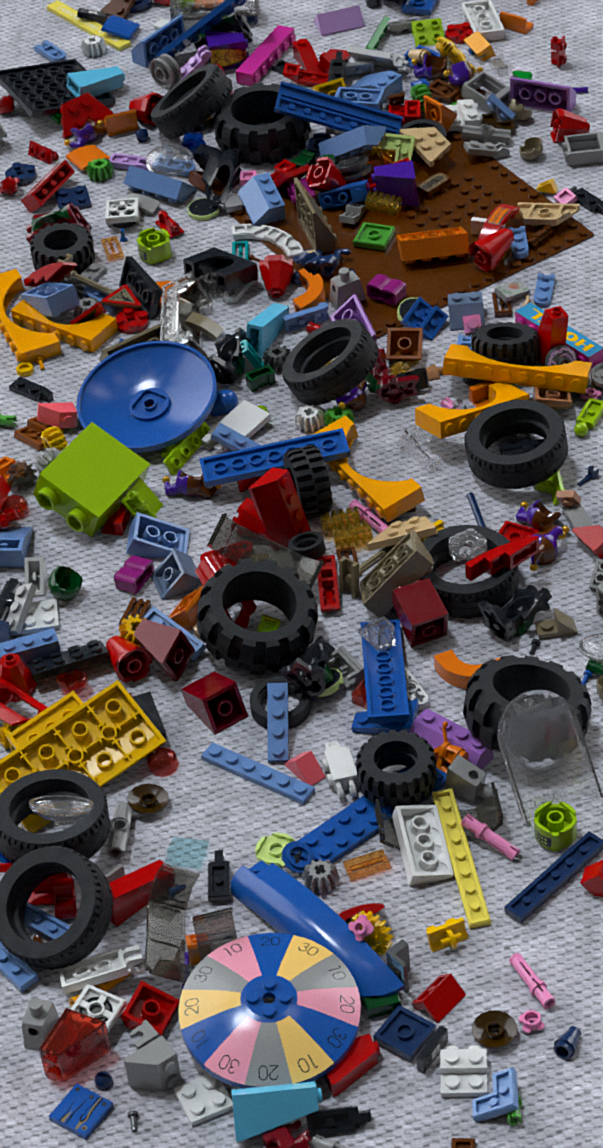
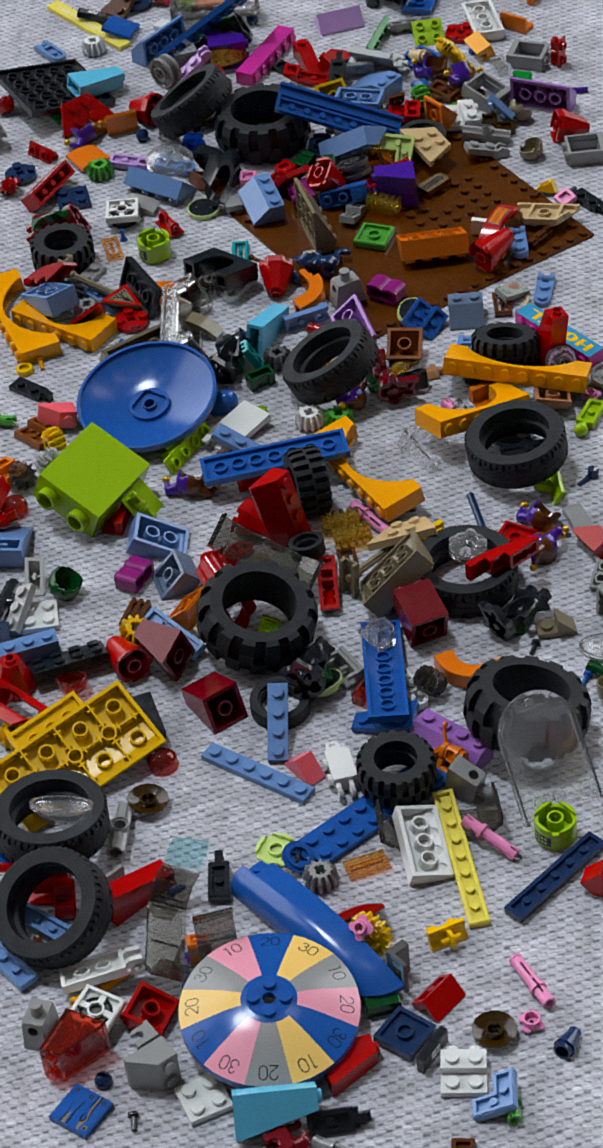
white tile [231,224,304,260] -> none
bright pink plate [462,314,482,334] -> none
nougat plate [556,490,581,507] -> none
none -> clear smoke gear [413,664,448,697]
none -> light grey window [506,39,552,72]

